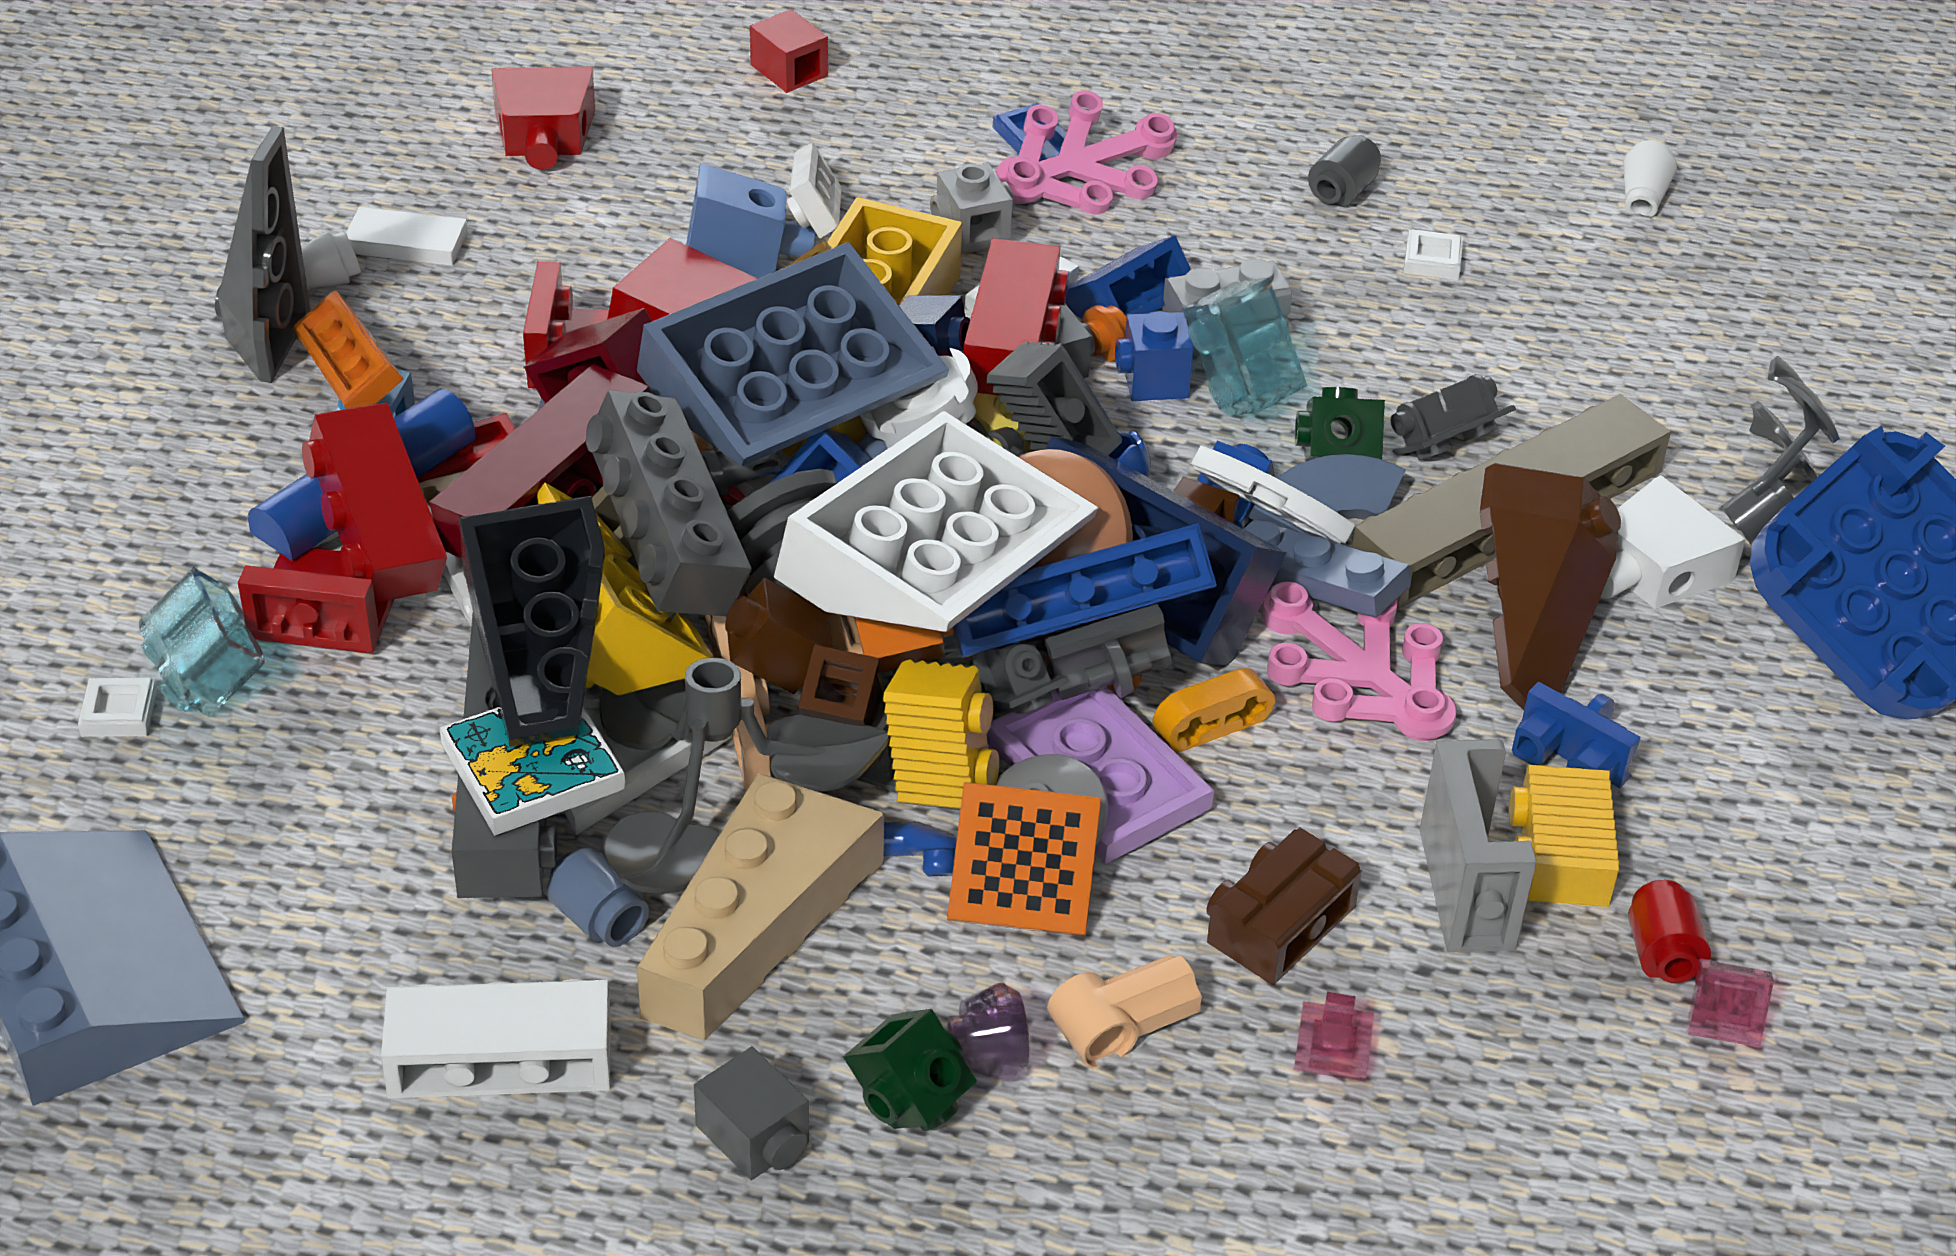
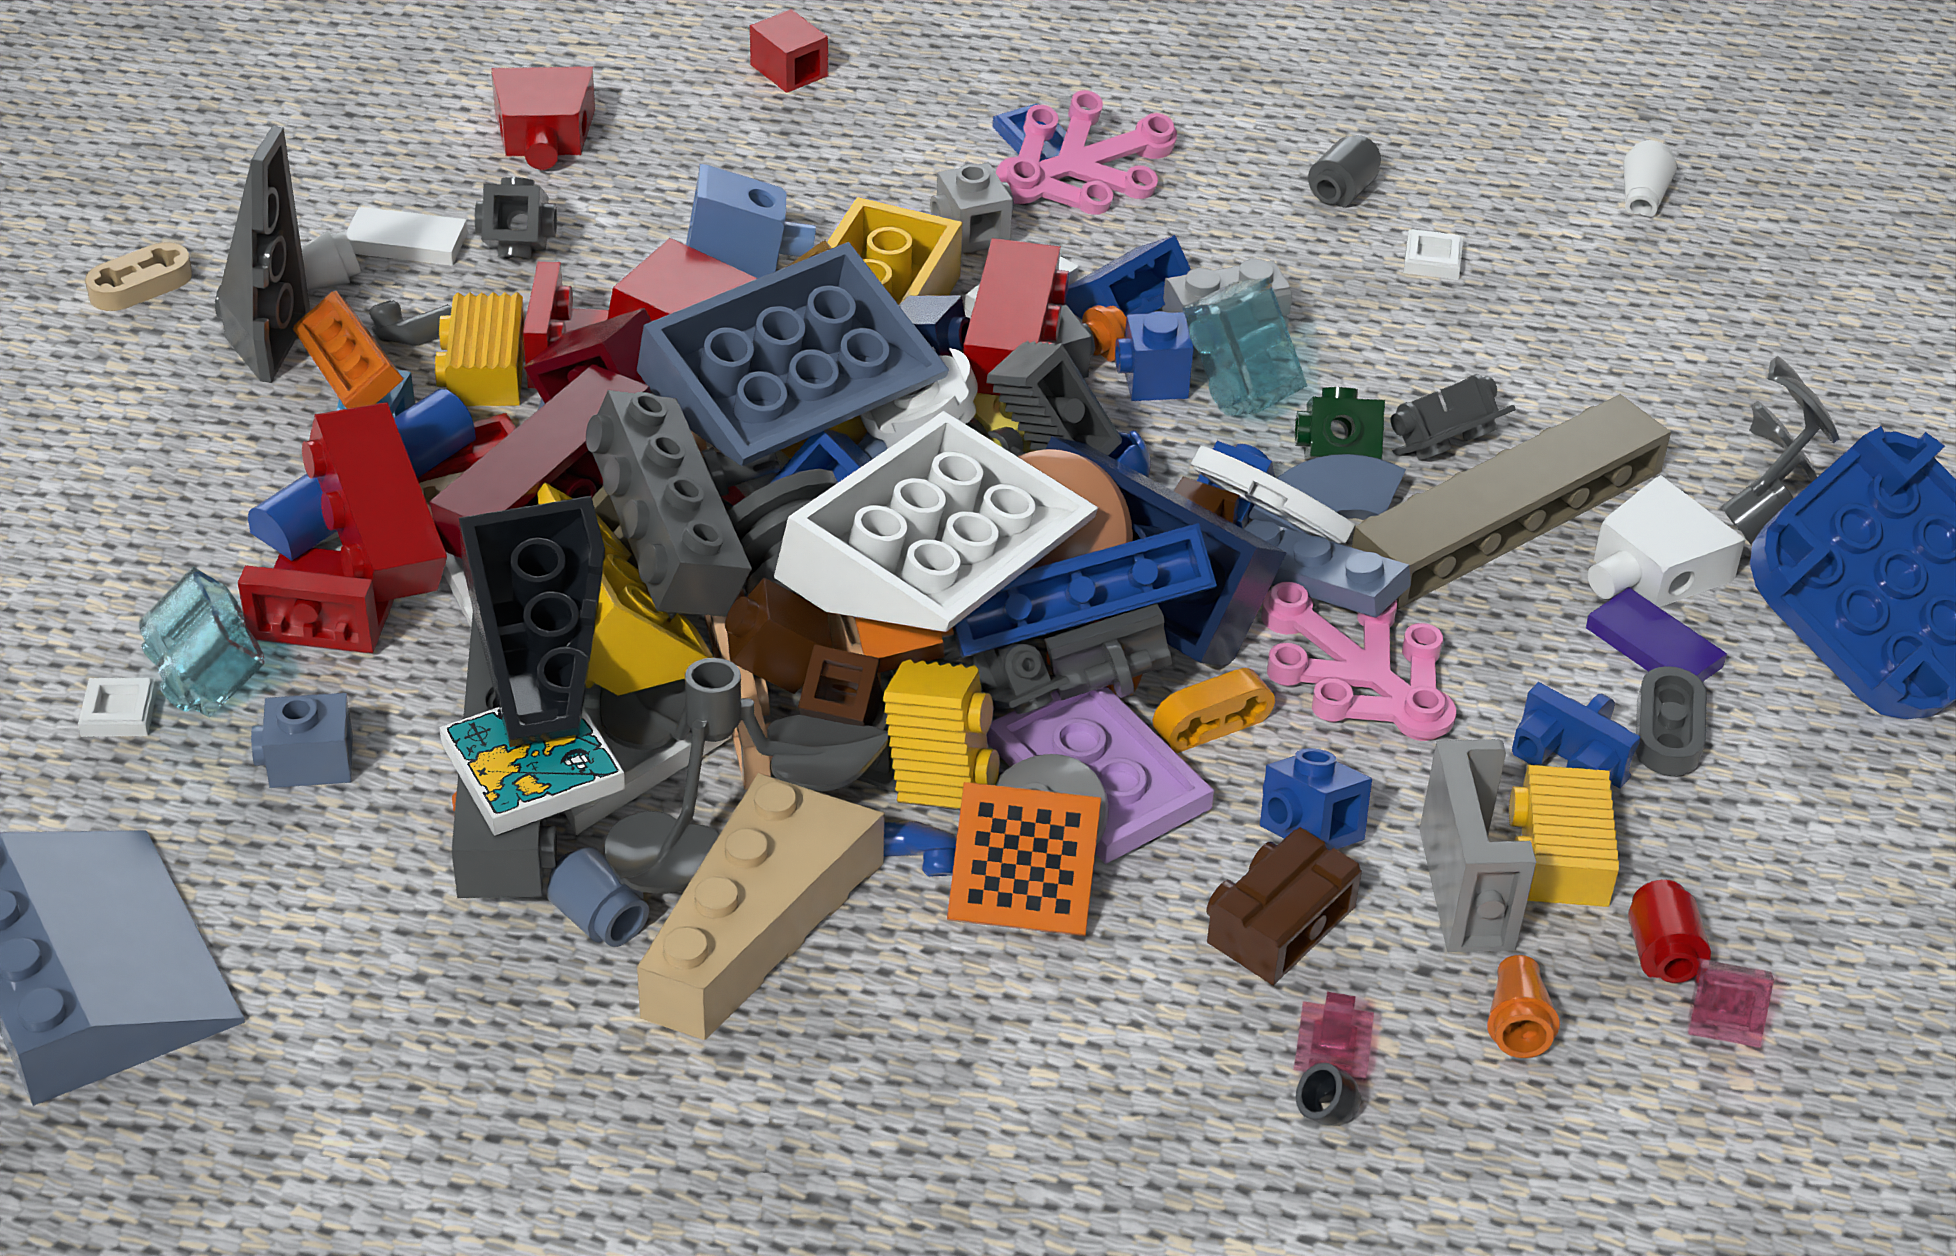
white brick [381,979,611,1098] -> none
dark grey brick [694,1046,809,1181] -> none
white plate [787,142,842,239] -> none
dark green brick [843,1008,977,1131] -> none
clear purple cone [947,982,1029,1082] -> none
light nougat piece [1047,955,1202,1069] -> none
reddish brown wedge [1480,463,1621,710] -> none
none -> tan beam [85,242,192,311]
none -> sand blue brick [251,693,353,788]
none -> dark grey arm [369,300,452,346]
none -> yellow brick [435,292,525,406]
none -> dark grey brick [474,177,557,260]
none -> blue brick [1260,748,1372,850]
none -> black hinge [1296,1063,1361,1126]
none -> orange cone [1487,955,1560,1058]
none -> dark purple tile [1586,587,1727,682]
none -> dark grey plate [1635,666,1707,776]

